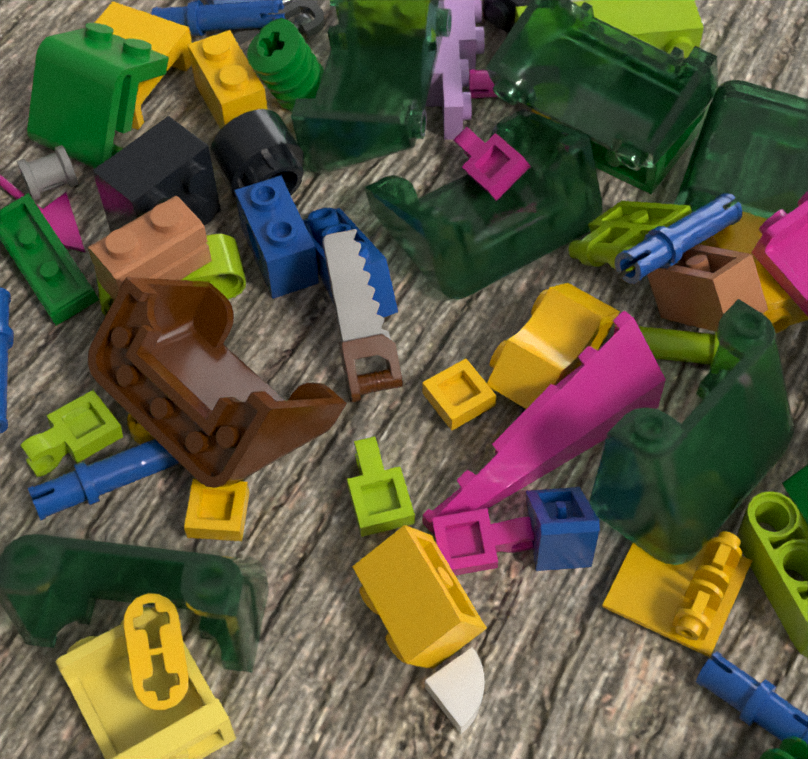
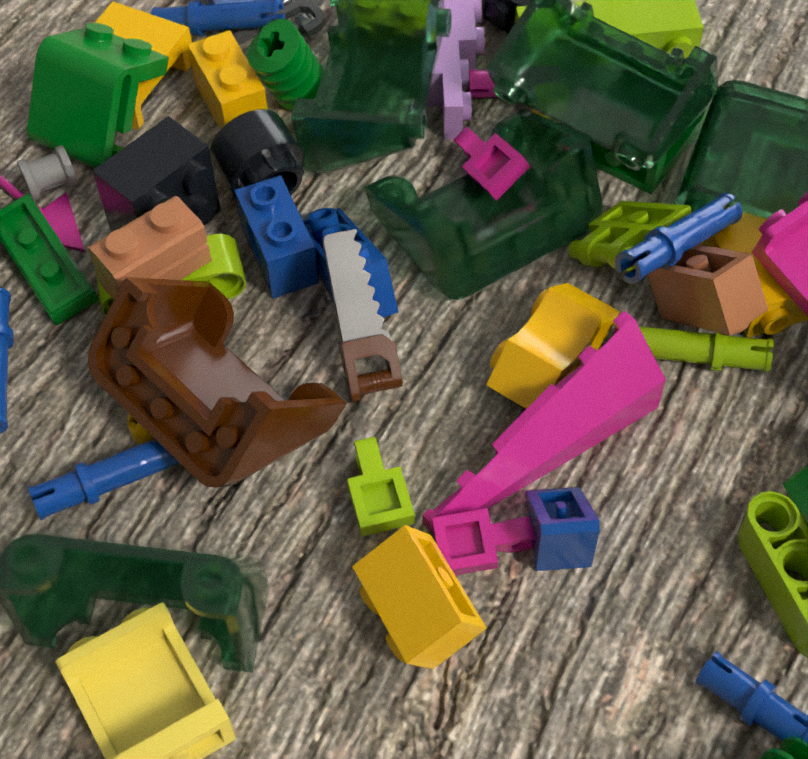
lime plate [21,390,123,478] -> none
yellow beam [123,594,189,710] -> none
yellow plate [184,478,250,541] -> none
yellow plate [422,358,496,431] -> none
white tile [425,647,485,734] -> none
clear green windscreen [589,299,794,565] -> none
yellow hinge [602,514,753,658] -> none

